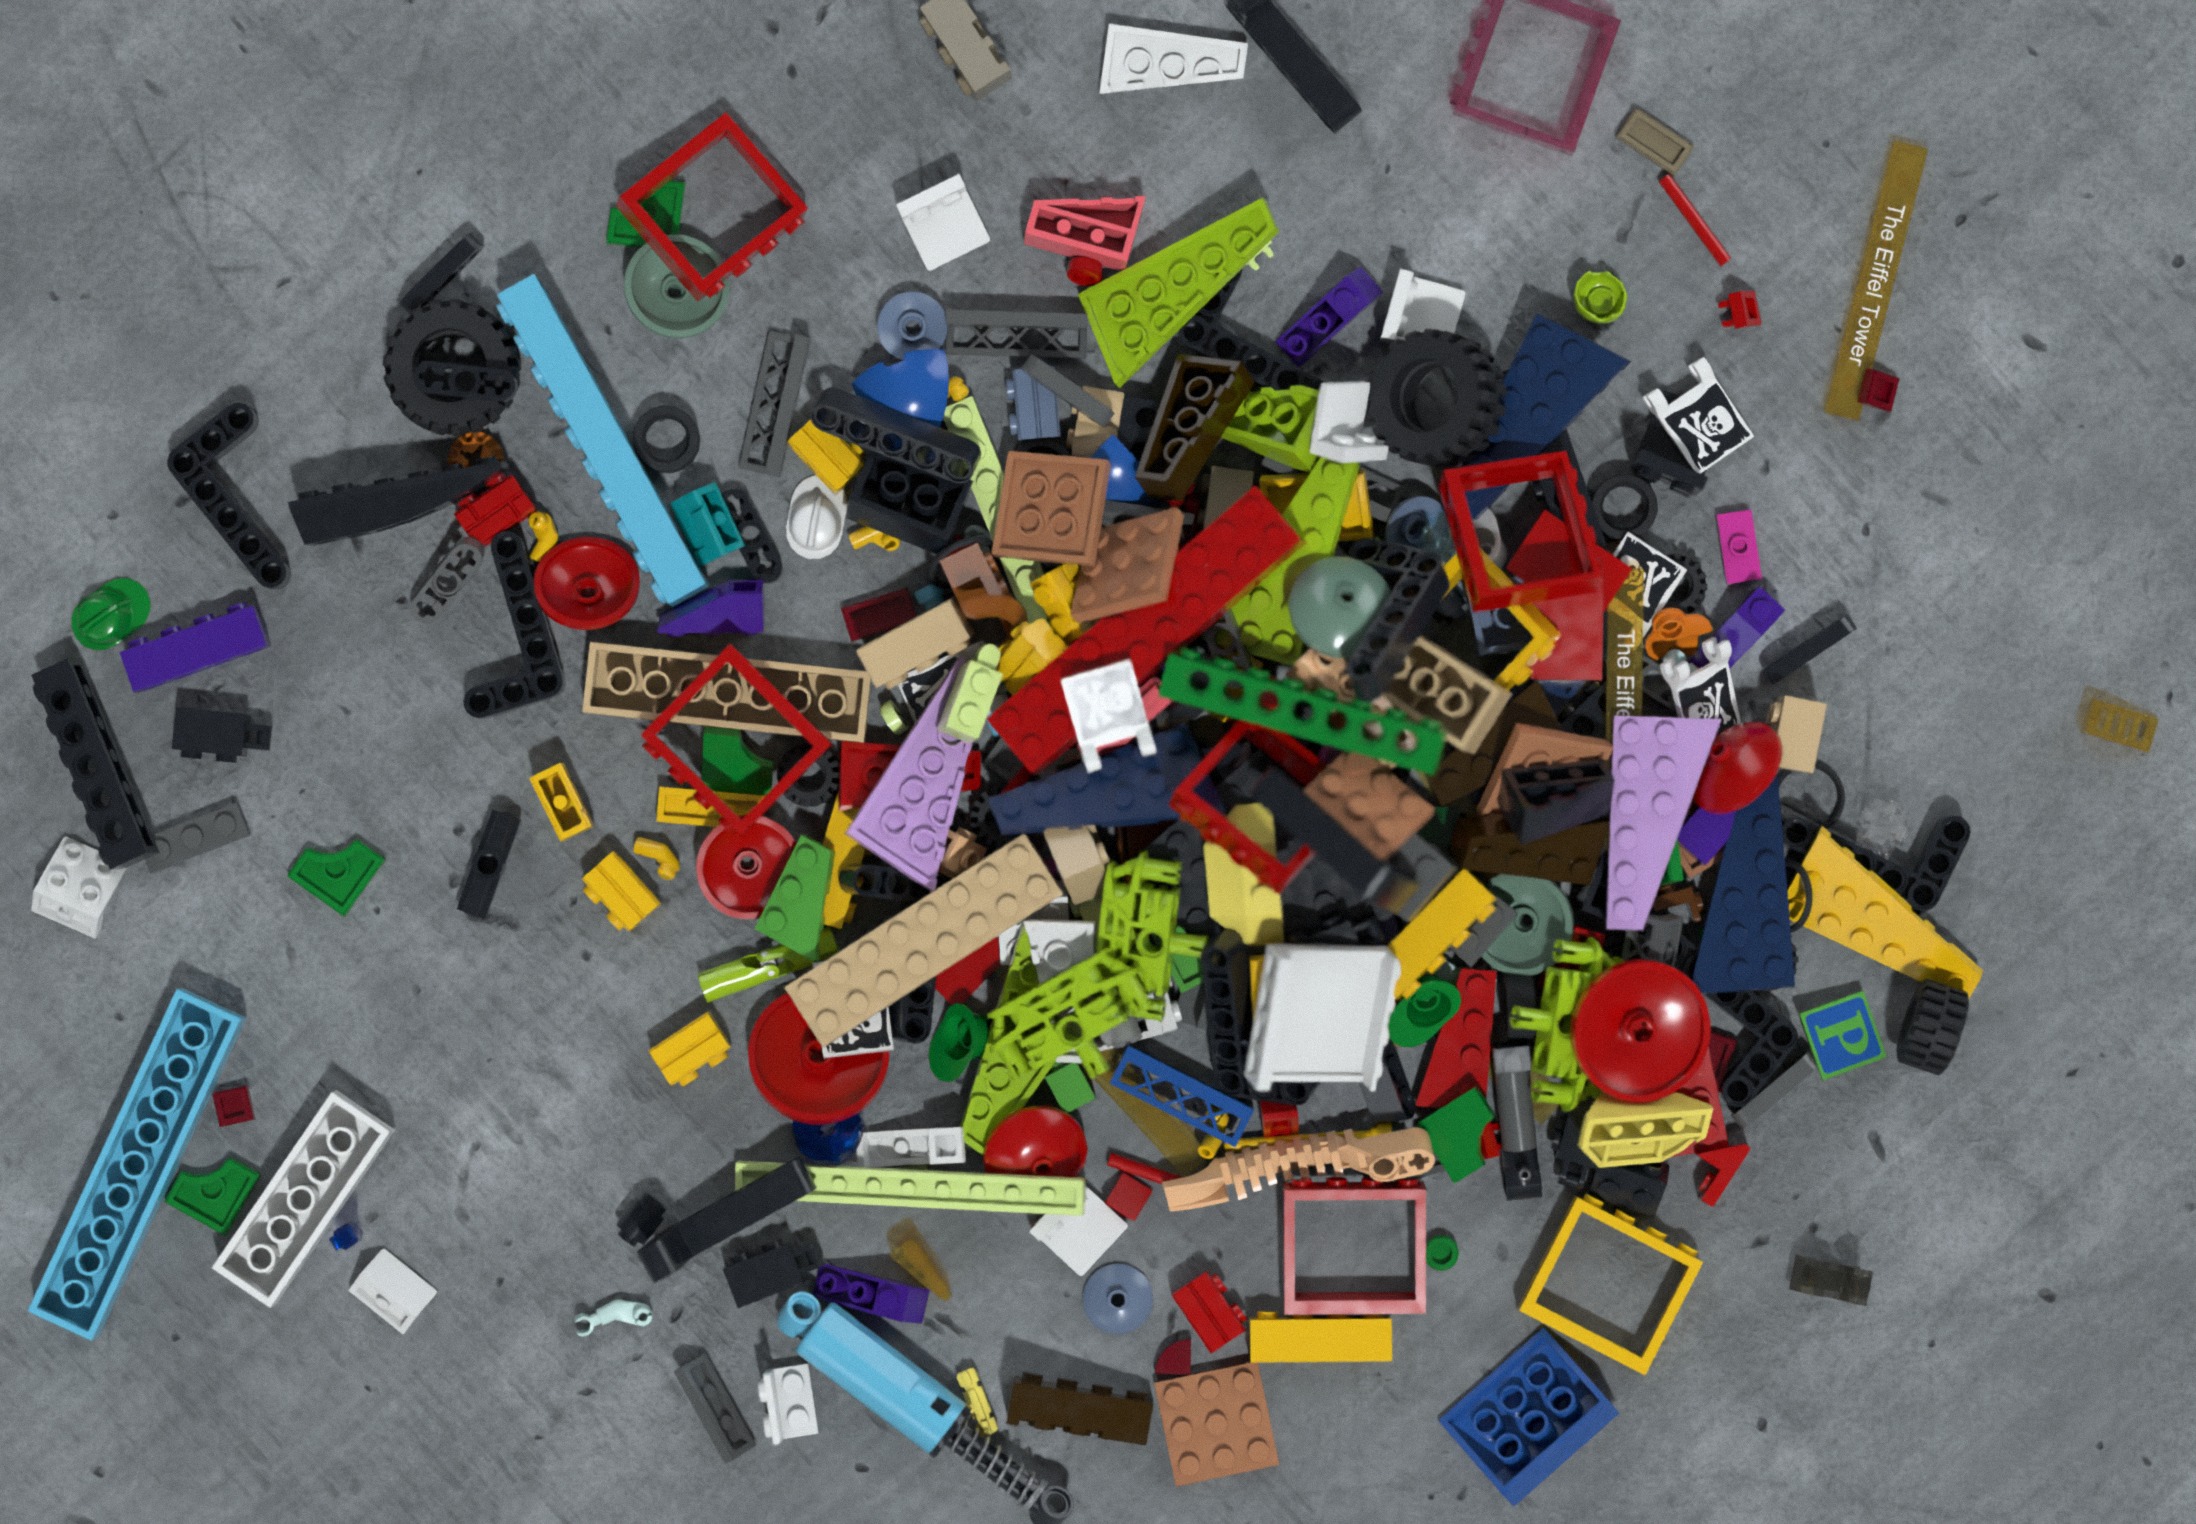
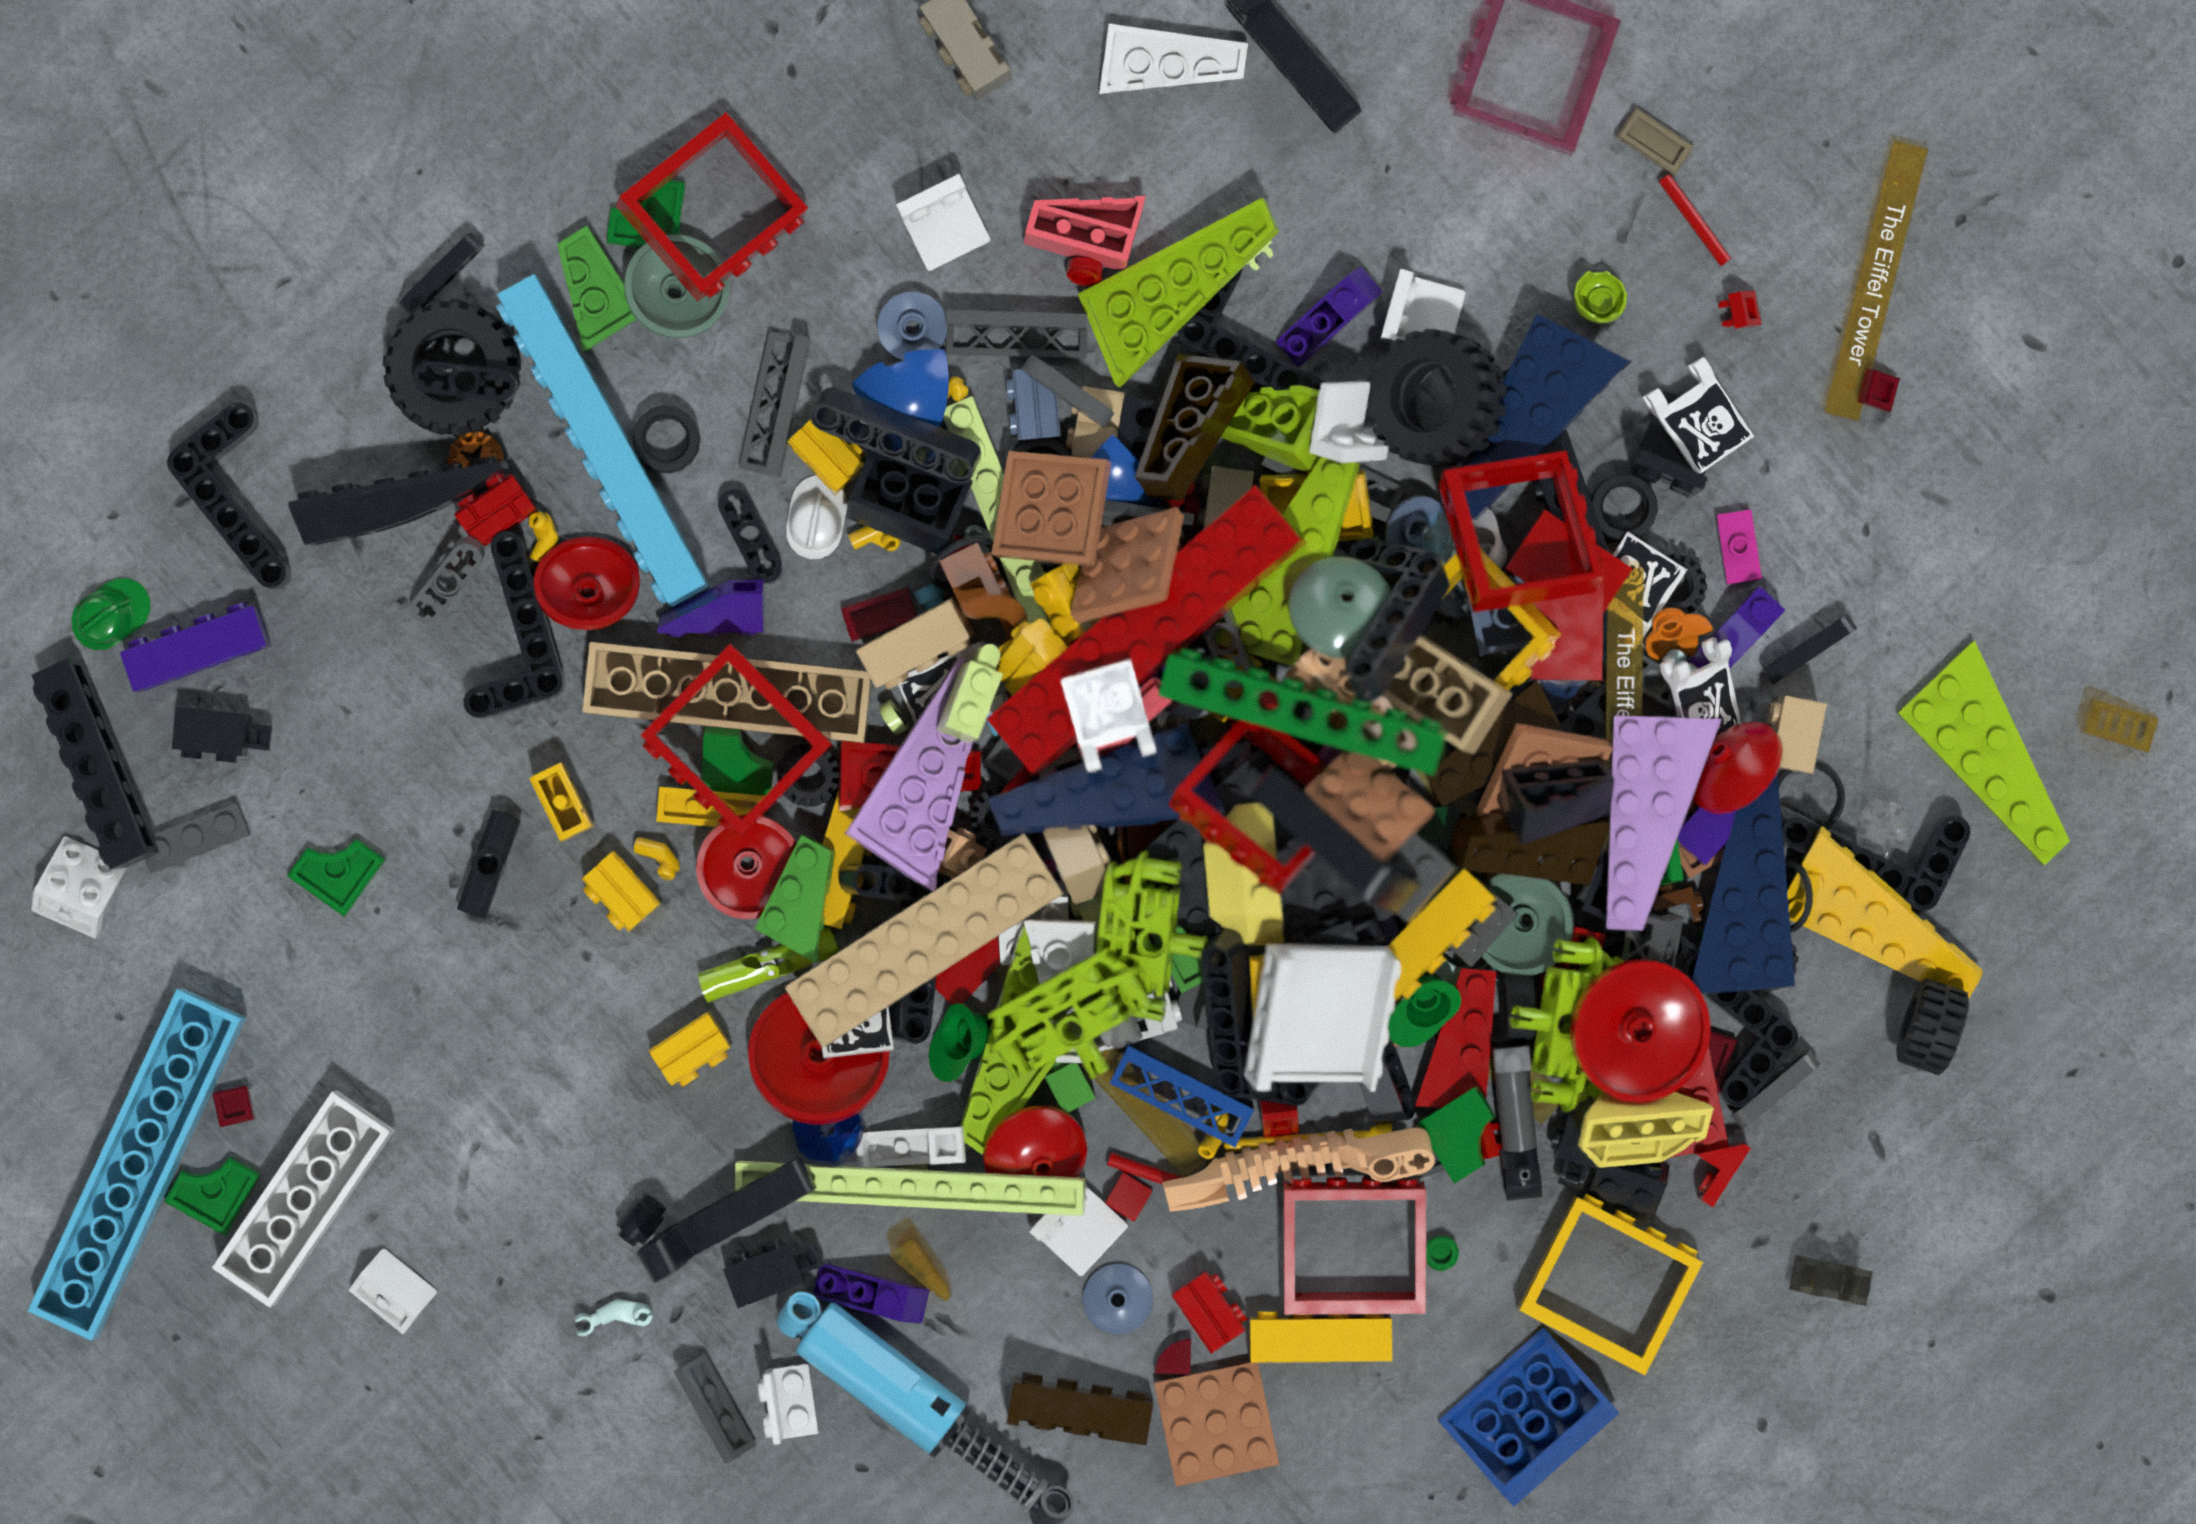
clear blue bar [328,1221,363,1251] -> none
teal brick [670,482,745,567] -> none
light yellow axle [956,1368,999,1437] -> none
piece [1799,991,1887,1080] -> none
none -> bright green wing [557,226,637,353]
none -> lime wing [1897,640,2070,866]

